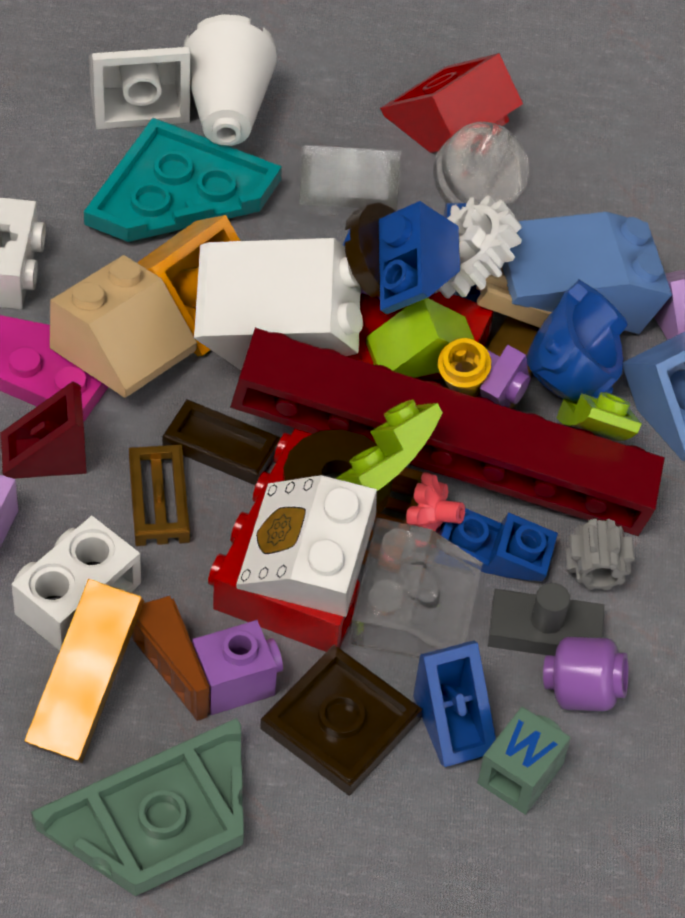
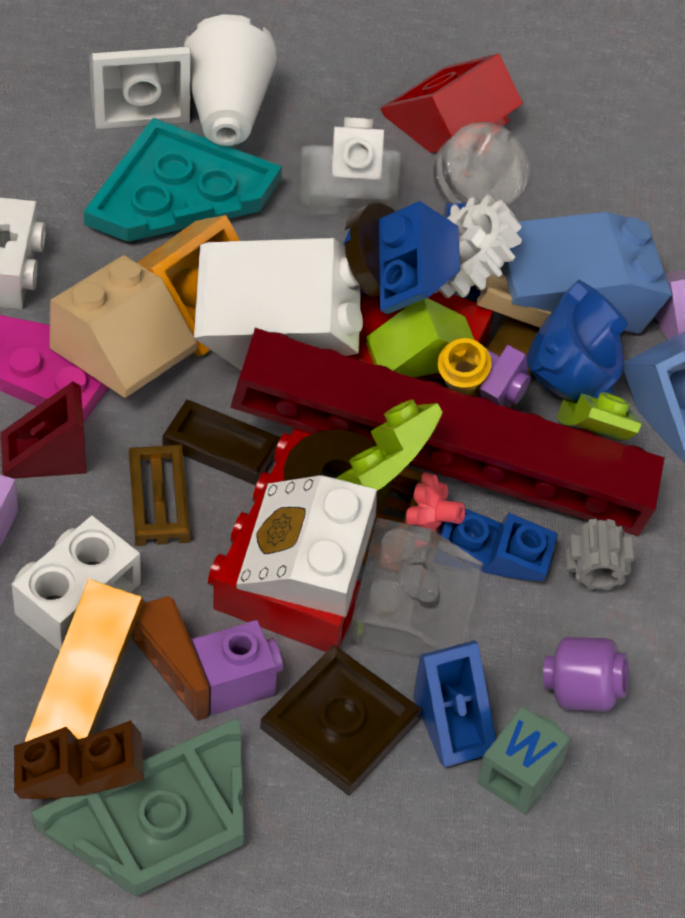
dark grey tile [487,583,605,656] -> none
none -> reddish brown slope [14,720,144,799]
none -> white bracket [332,117,384,179]

